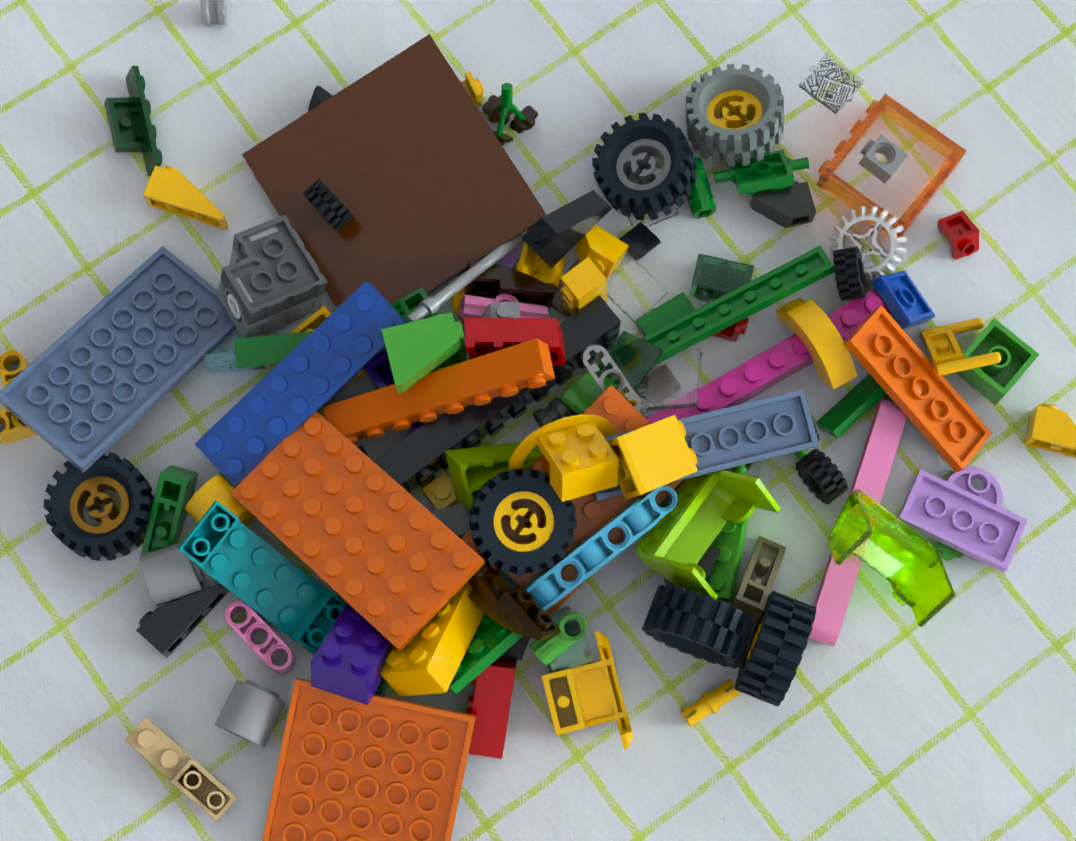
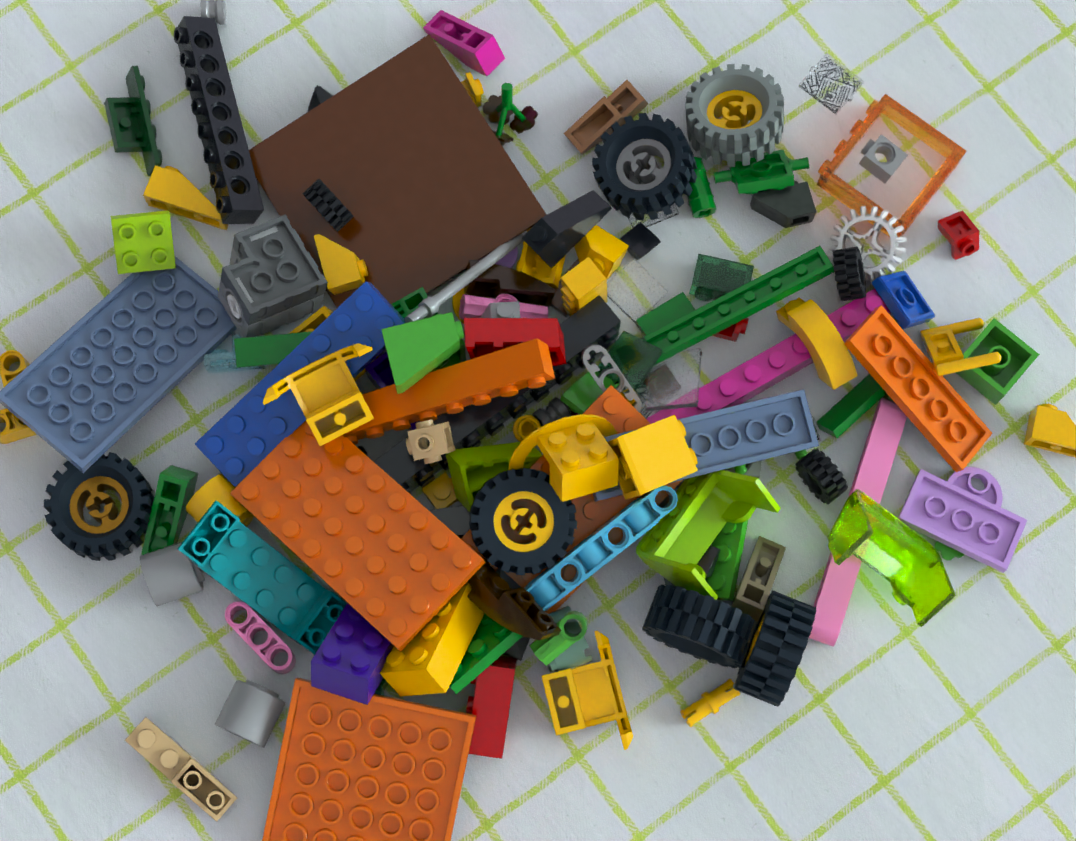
black slope [136,584,229,658] -> none
none -> lime plate [111,210,176,274]
none -> black brick [174,16,264,224]
none -> yellow piece [263,343,374,446]
none -> yellow slope [314,234,368,295]
none -> tan brick [406,419,456,464]
none -> dark pink slope [423,10,505,77]
none -> yellow plate [513,415,541,442]
none -> medium nougat slope [563,80,648,154]

